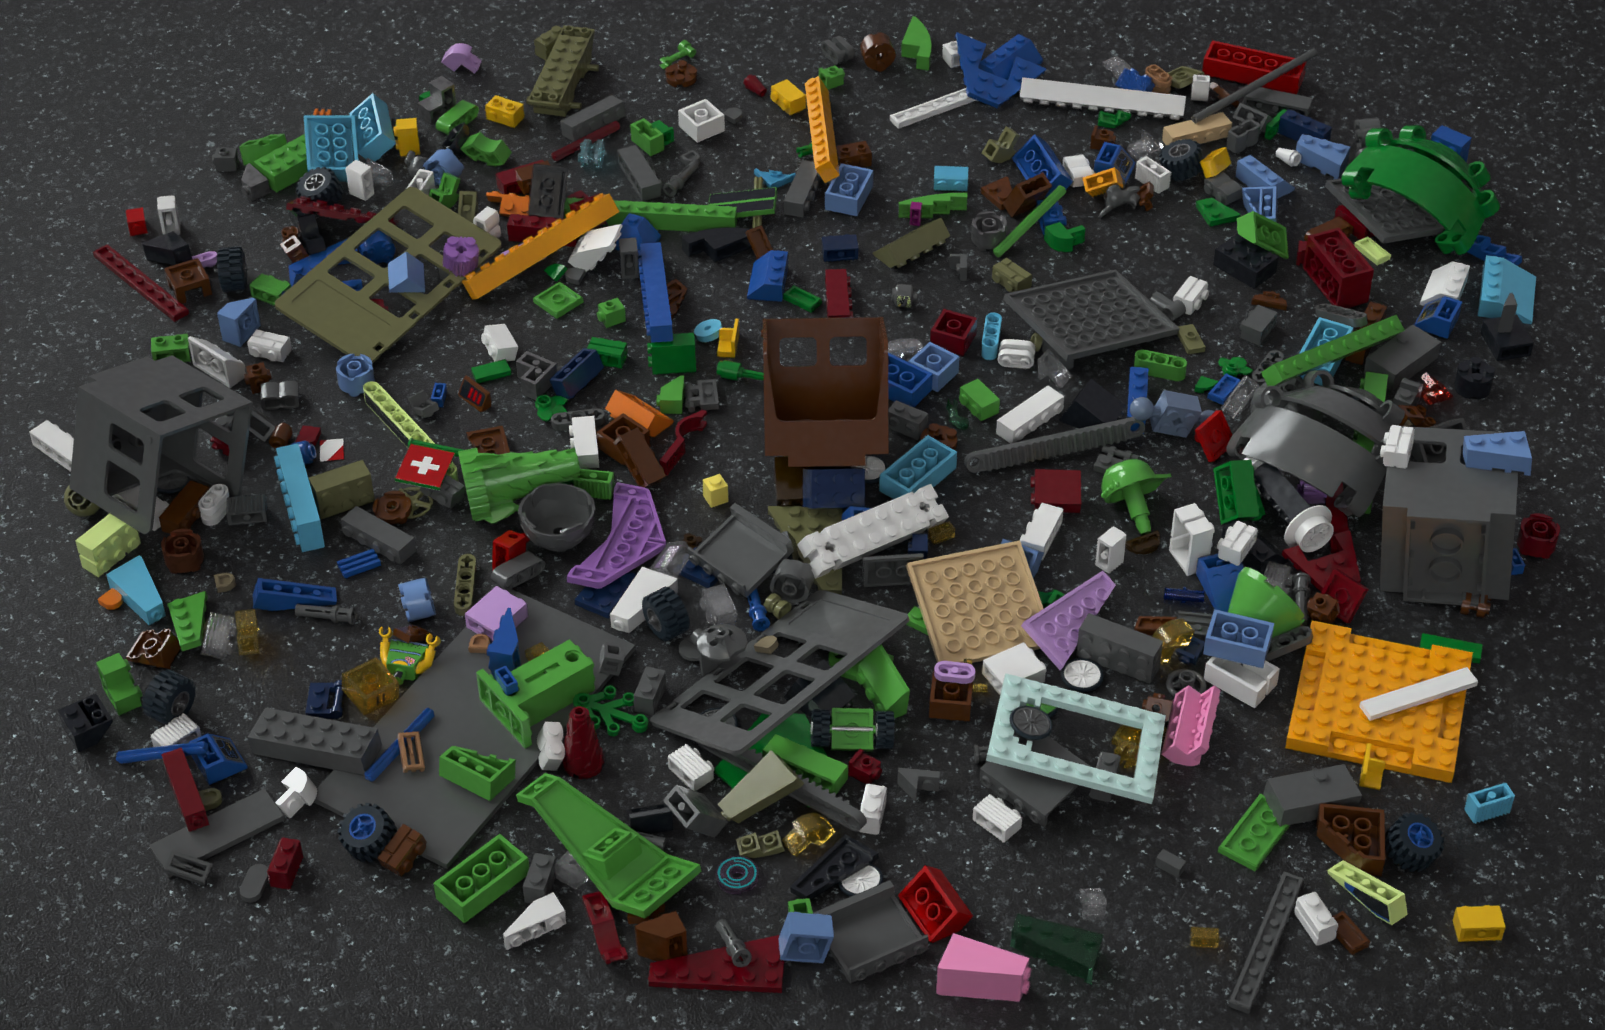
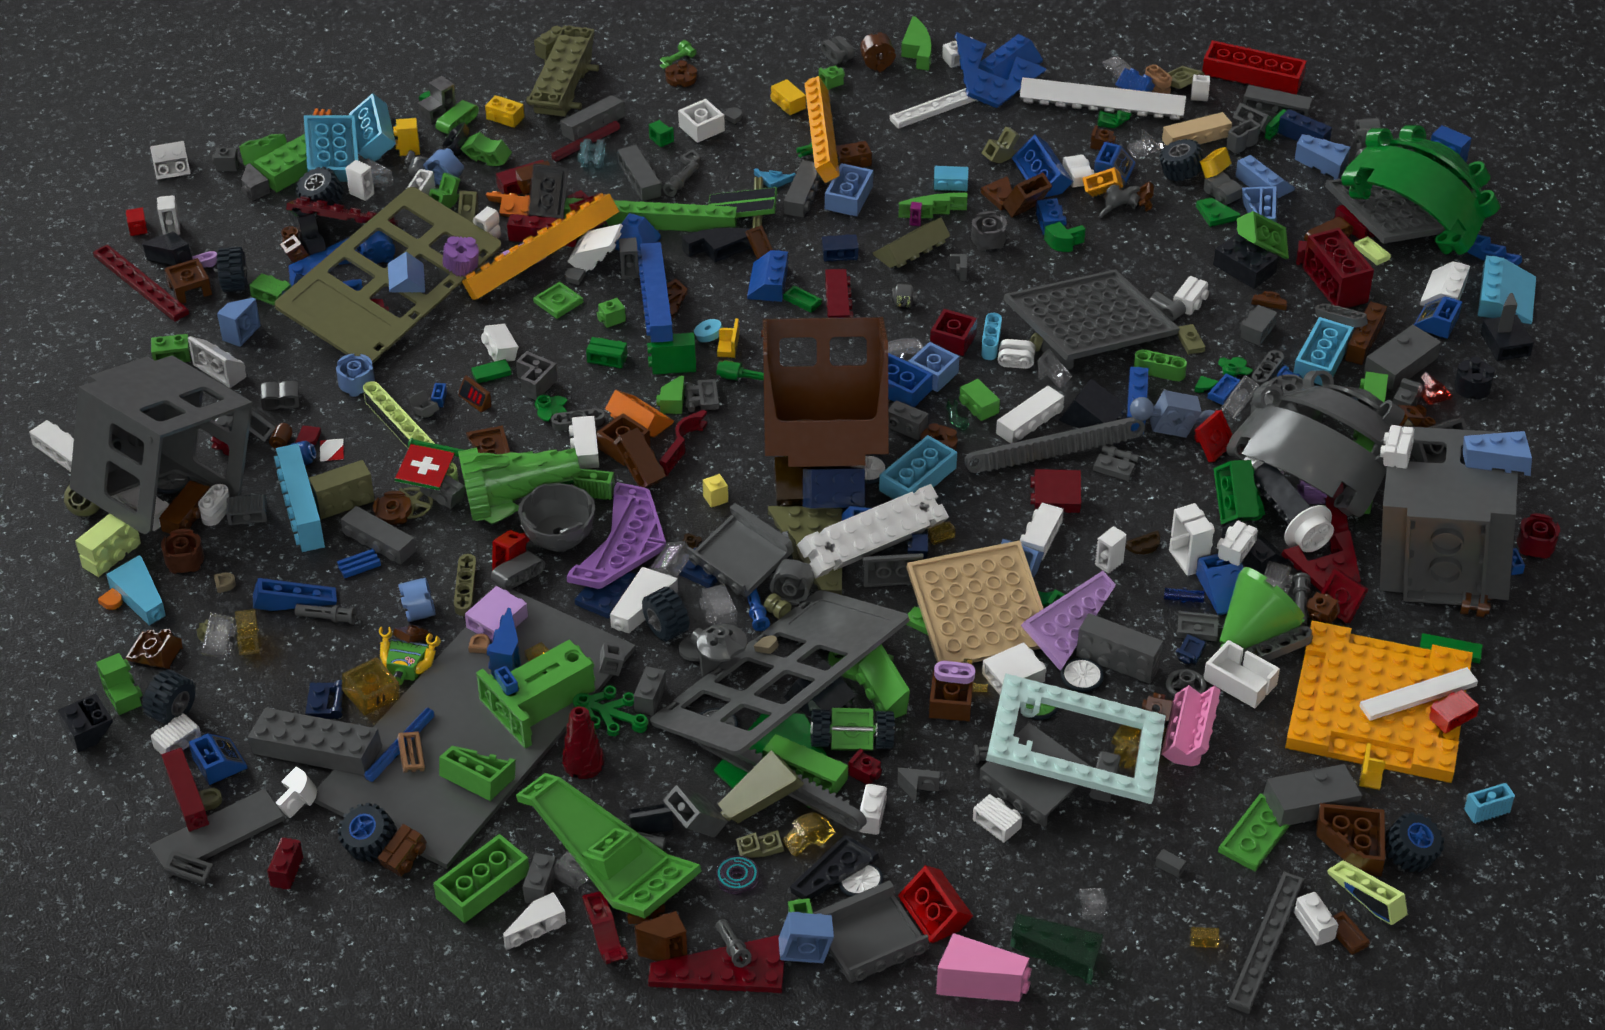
blue axle [116,741,208,763] -> none
bright green wing [167,591,208,652] -> none
dark grey tile [240,864,269,903] -> none
reddish brown brick [244,362,272,394] -> none
white brick [248,329,292,362] -> none
lavender brick [441,43,482,74] -> none
white brick [537,722,565,771] -> none
green tile [544,264,568,282] -> none
dark blue brick [549,348,604,399] -> none
bright green brick [630,118,664,156] -> none
white brick [668,744,714,791] -> none
dark red cone [743,74,767,97] -> none
olive brick [992,258,1032,292] -> none
bright green axle [993,185,1066,257] -> none
dark grey wheel [1009,706,1053,740] -> none
bright green piece [1101,459,1172,536] -> none
reddish brown plate [1134,616,1178,636] -> none
white brick [1135,156,1172,193] -> none
clear yellow brick [1152,618,1195,665] -> none
dark grey piece [1191,48,1317,123] -> none
medium blue brick [1203,609,1274,668] -> none
reddish brown plate [1209,82,1240,108] -> none
bright green brick [1261,314,1405,386] -> none
white cone [1276,148,1301,167] -> none
yellow brick [1453,905,1505,942] -> none
none -> white slope [150,141,190,180]
none -> brick [1429,689,1480,734]

